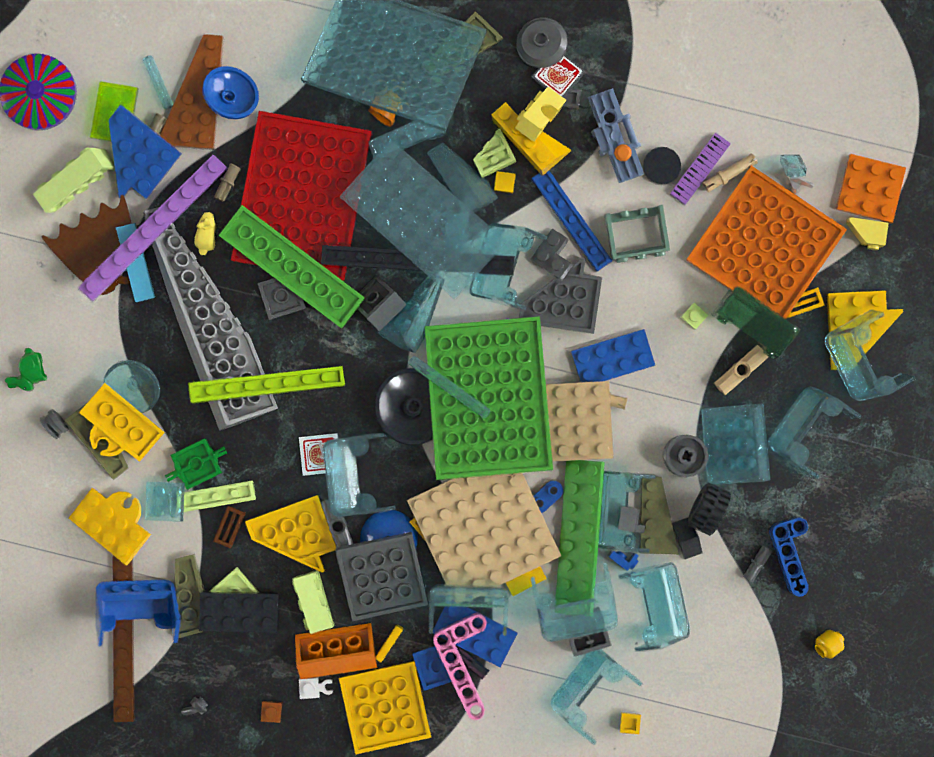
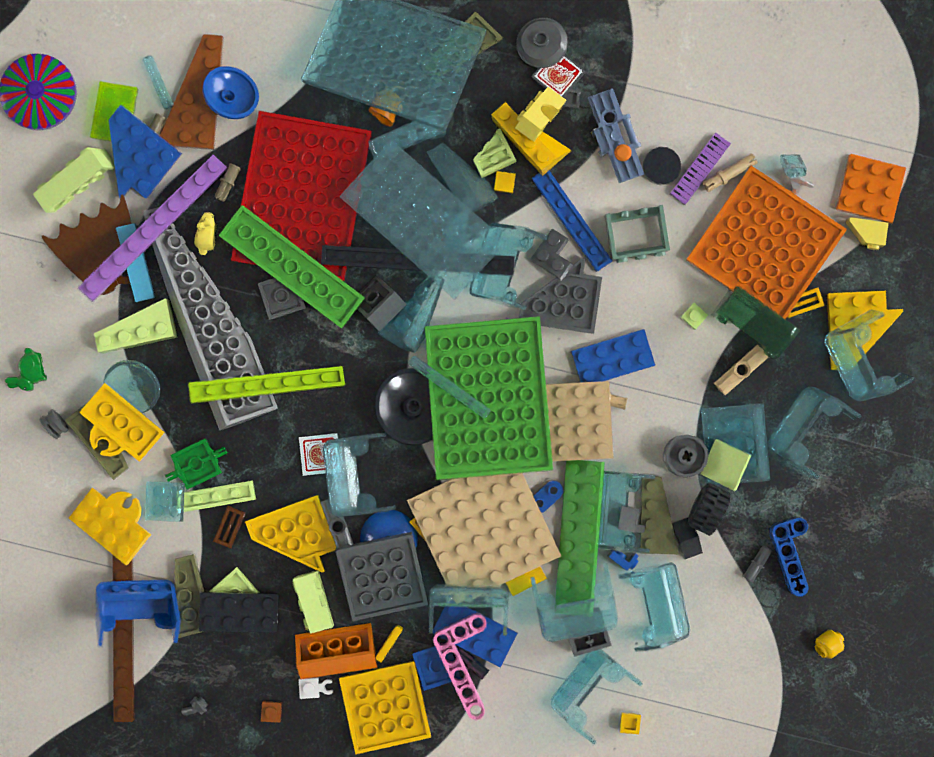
none -> yellowish green wedge [94,298,177,354]
none -> yellowish green tile [701,439,751,491]

